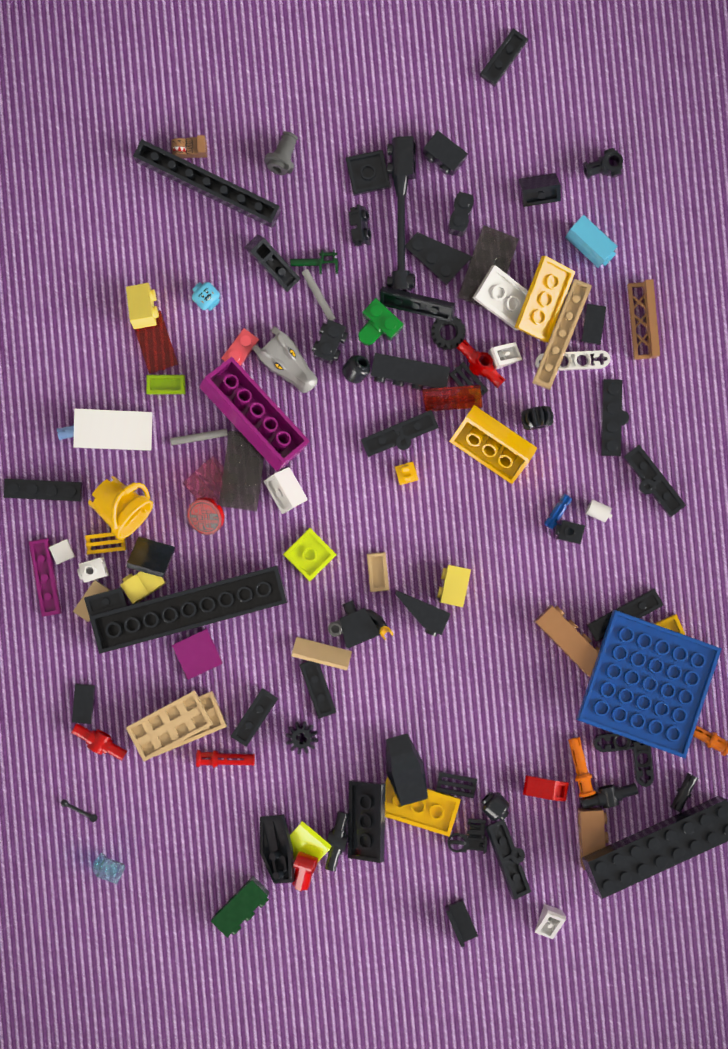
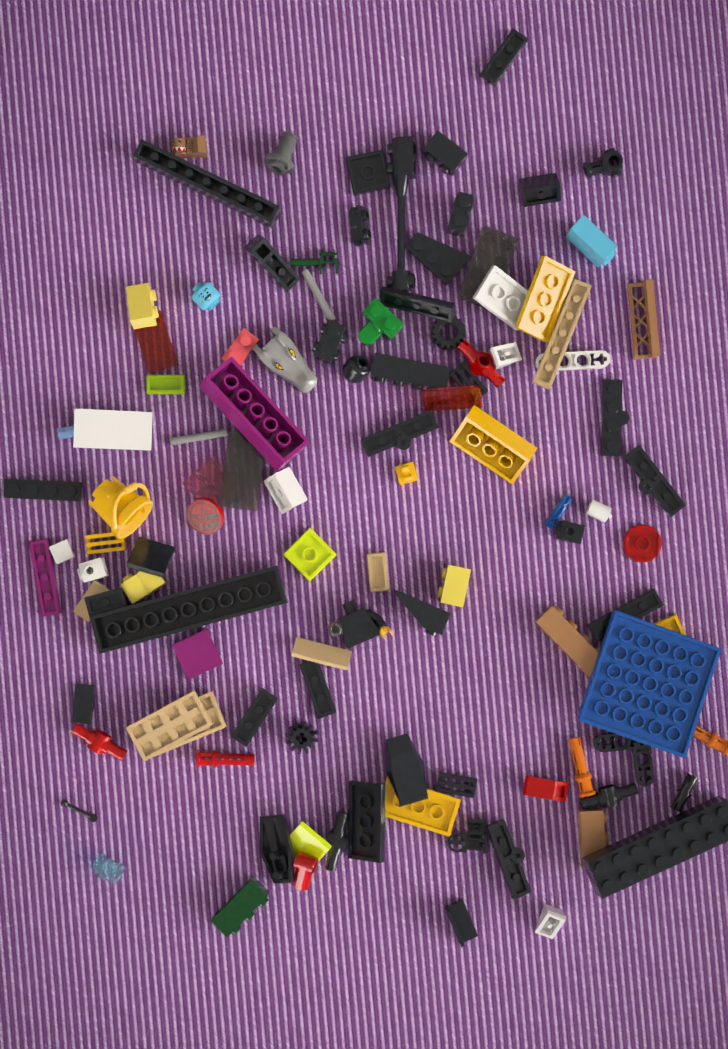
black head [481,792,510,821] -> none
black gear [521,406,554,430] -> none
black tile [581,304,606,345] -> none
none -> red tile [623,524,662,563]

